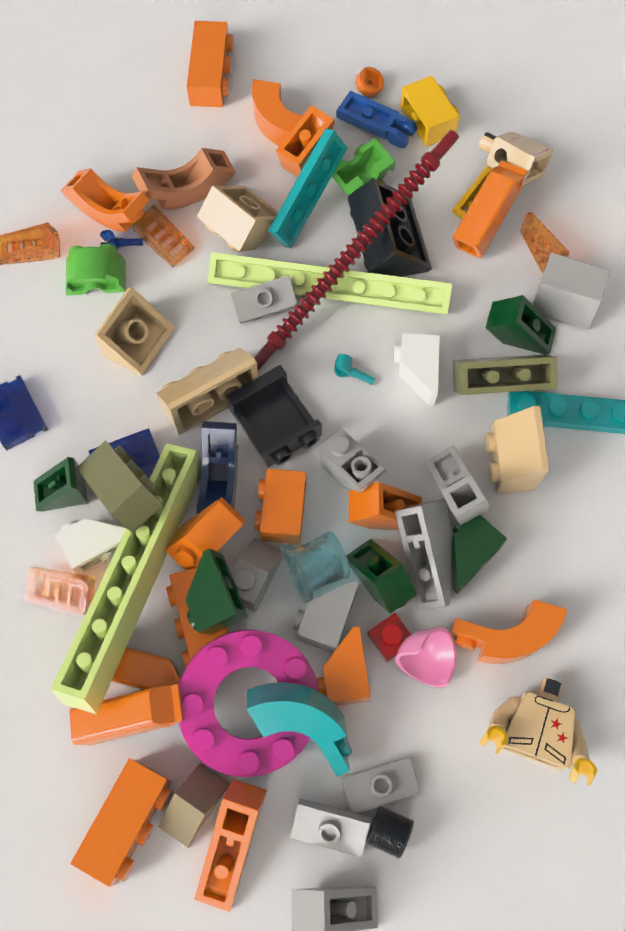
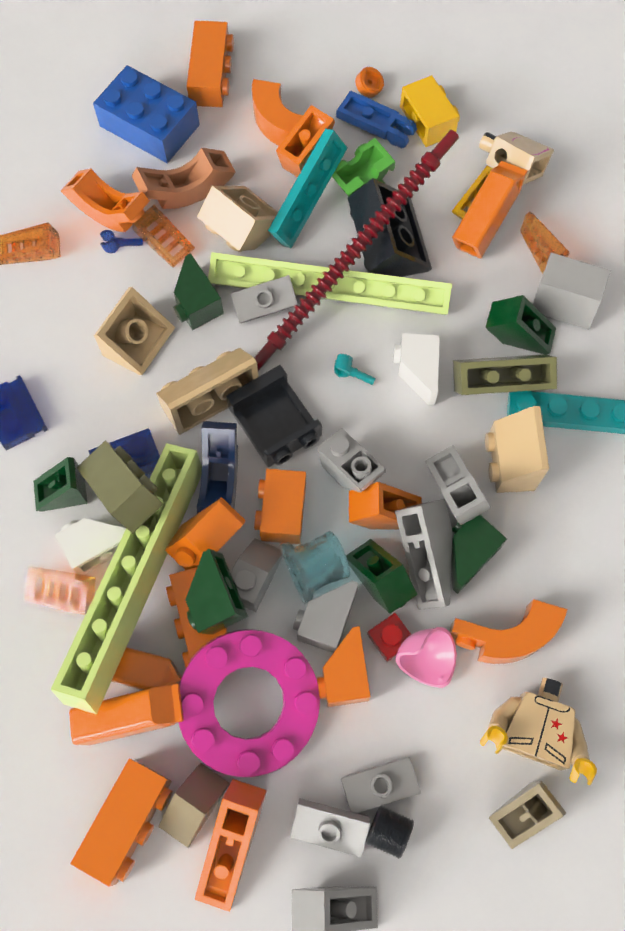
bright green cylinder [65,244,126,296] -> none
teal arch [246,682,352,777] -> none
none -> blue brick [93,65,200,164]
none -> dark green slope [173,253,224,330]
none -> dark tan slope [489,781,566,849]

